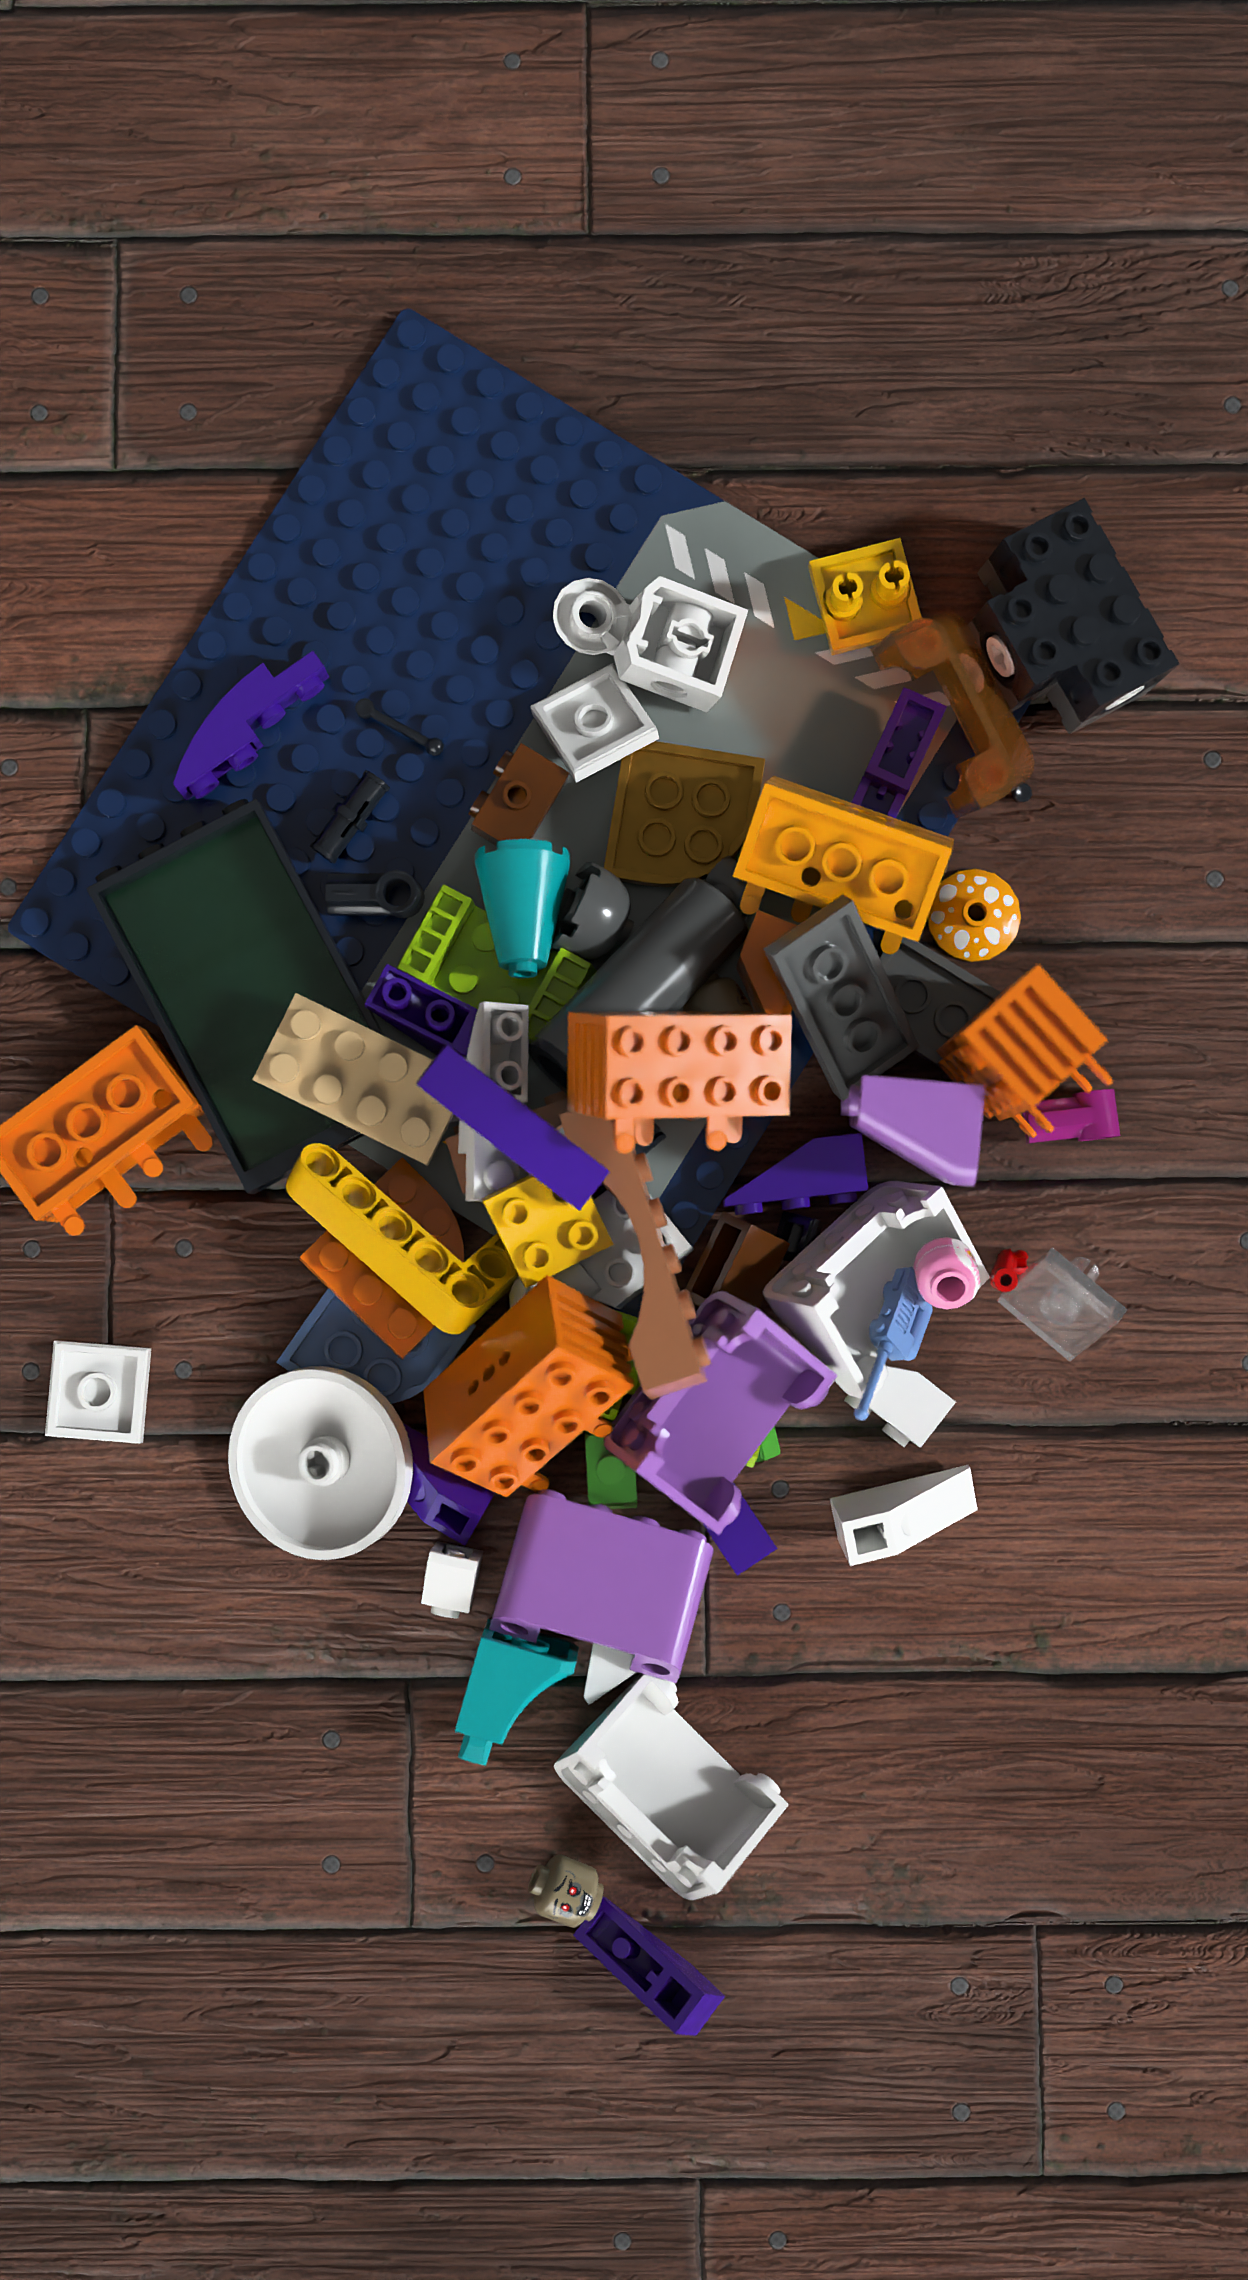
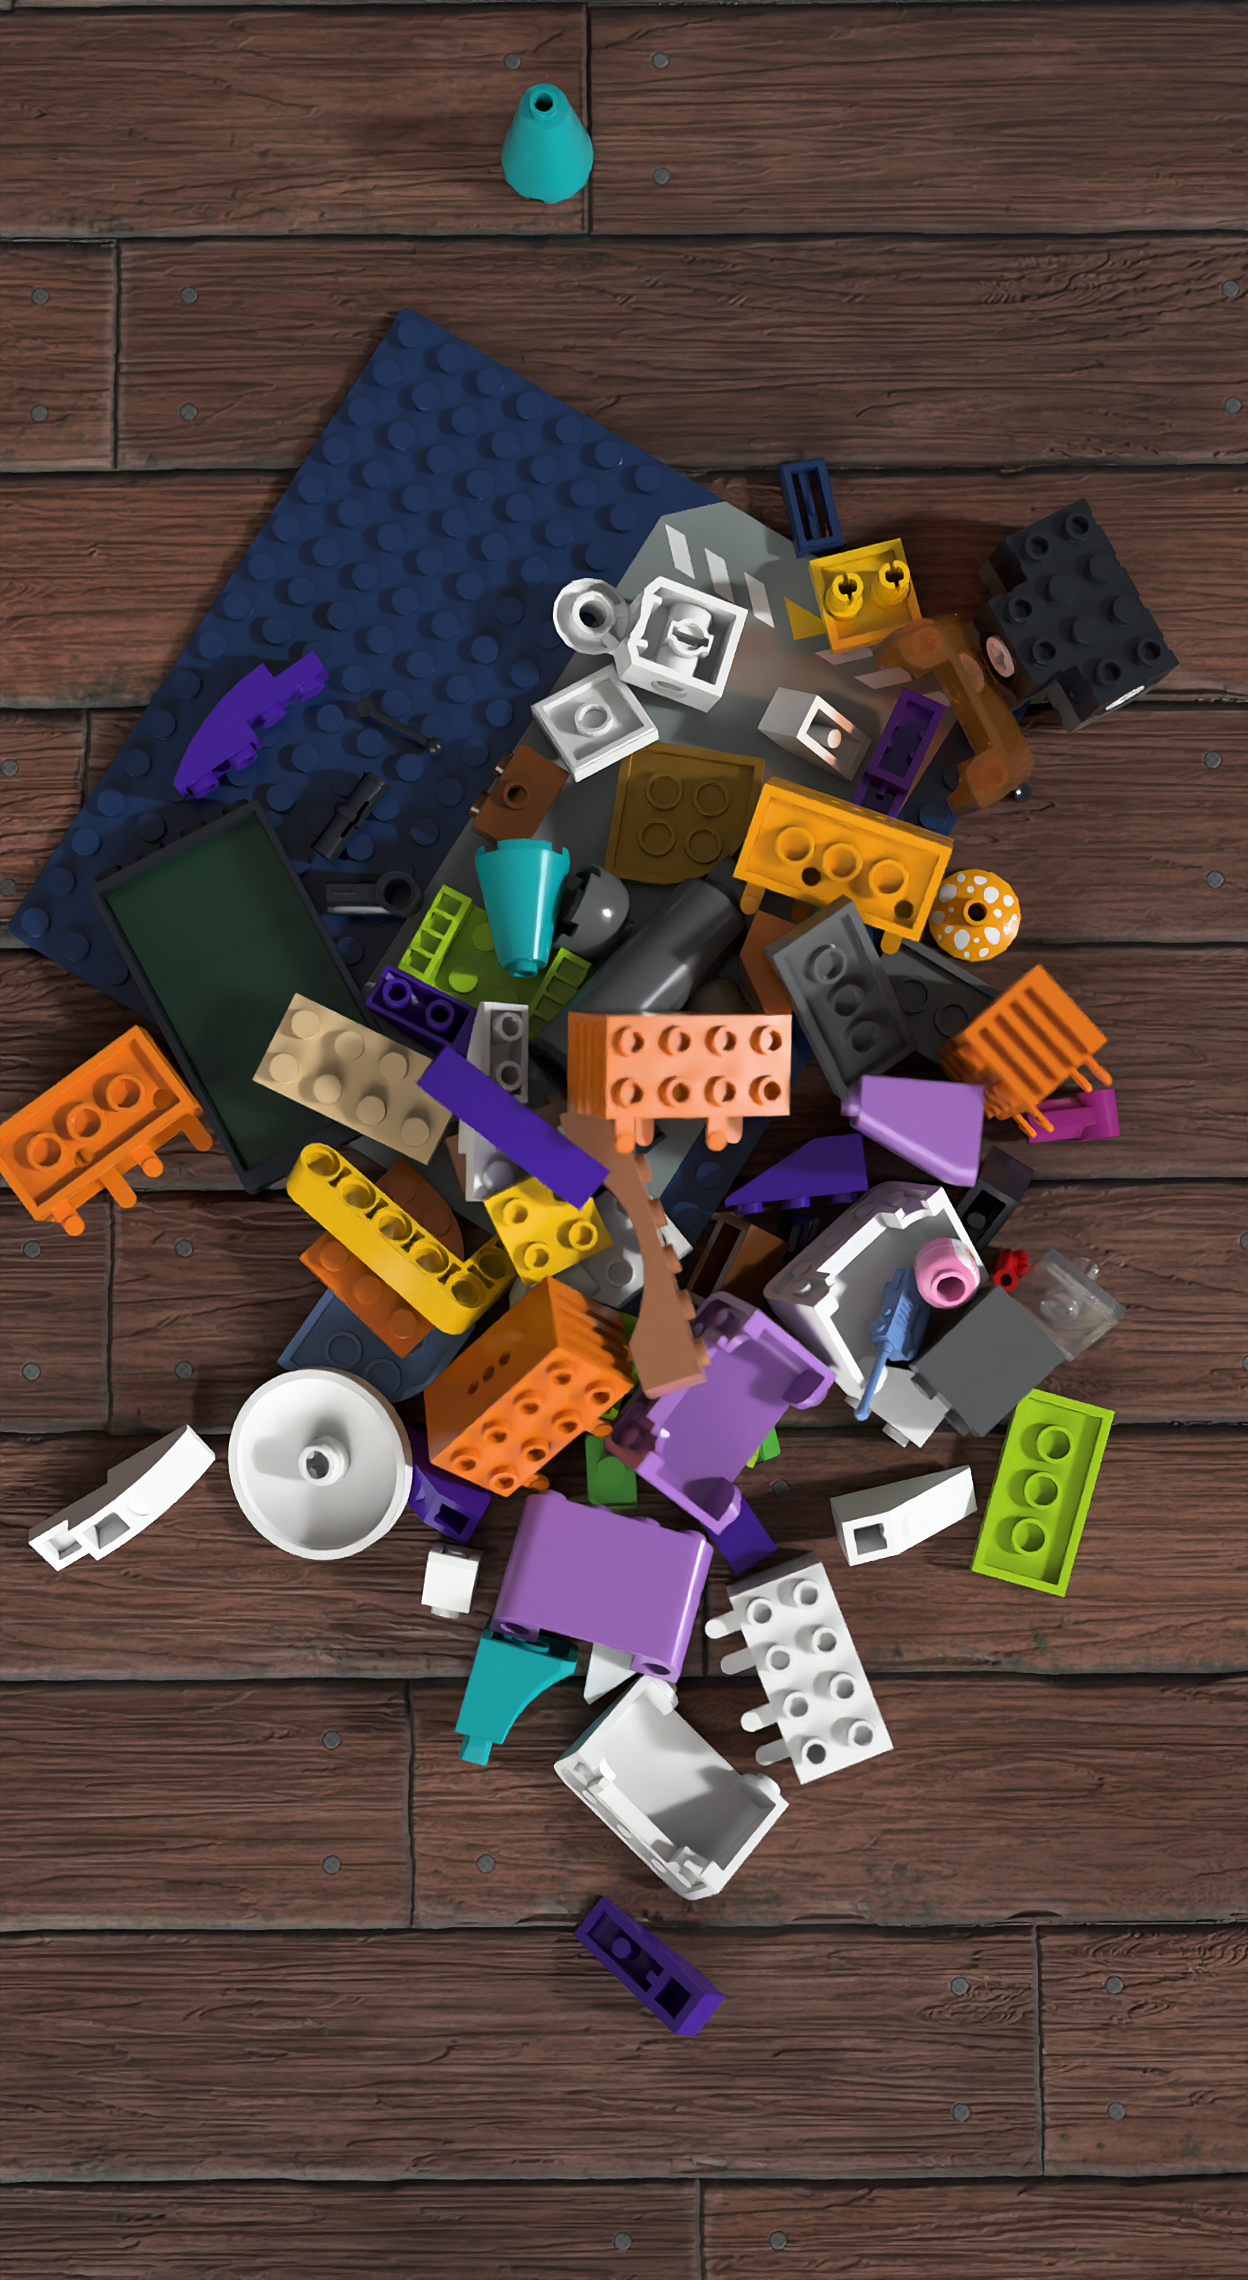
white tile [45,1340,152,1444] -> none
dark tan head [528,1854,604,1928] -> none
none -> white slope [28,1424,215,1571]
none -> teal cone [501,83,593,203]
none -> white piece [705,1551,893,1785]
none -> white slope [757,687,872,782]
none -> dark blue tile [777,457,844,559]
none -> dark grey slope [907,1285,1067,1437]
none -> black slope [953,1146,1034,1256]
none -> lime plate [969,1388,1115,1597]

